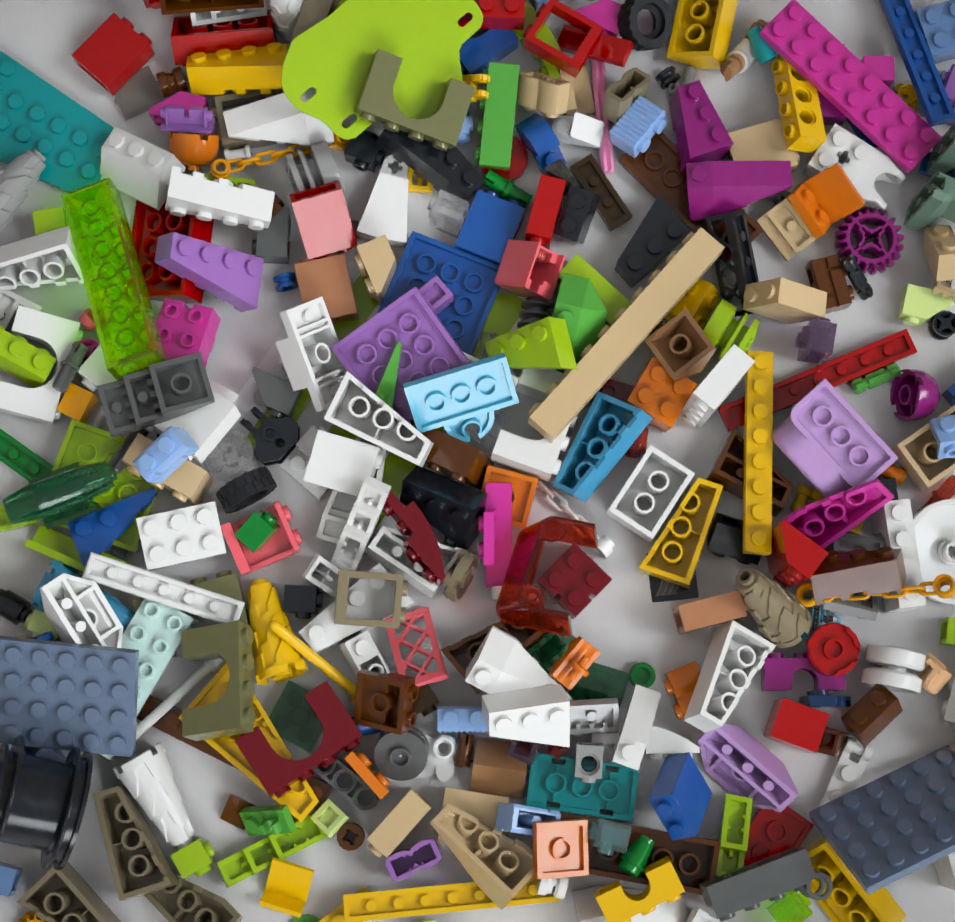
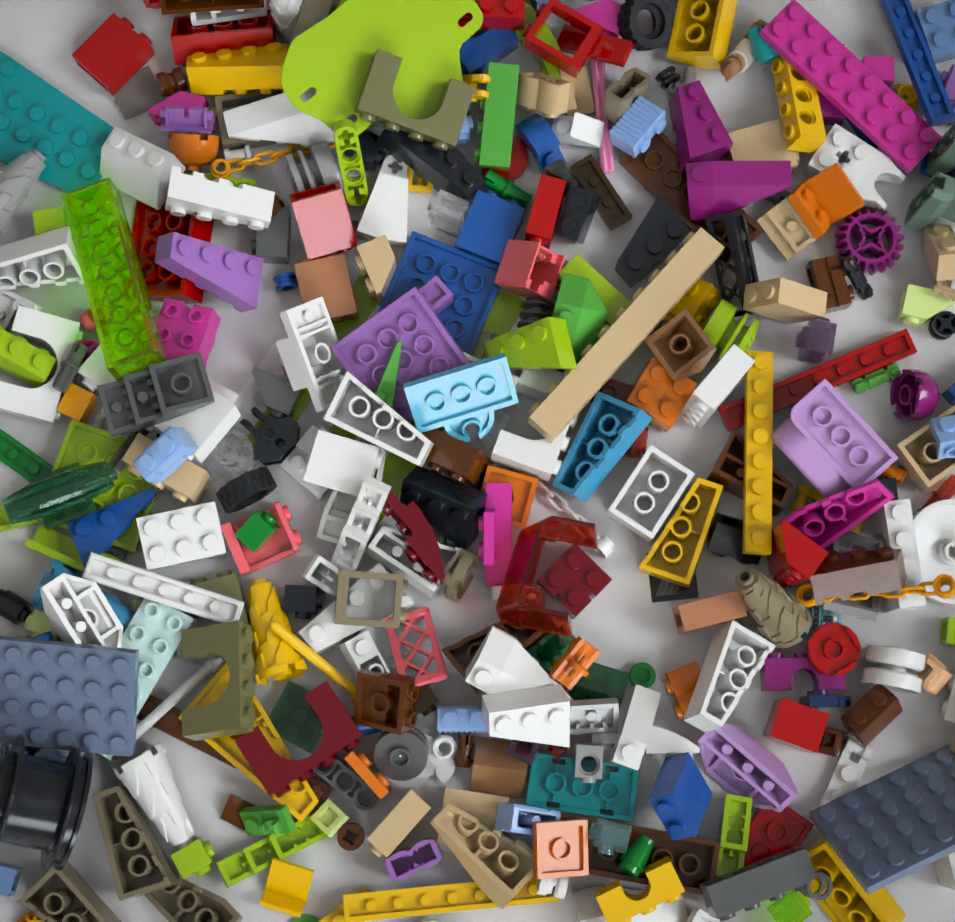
none -> lime beam [333,119,369,207]

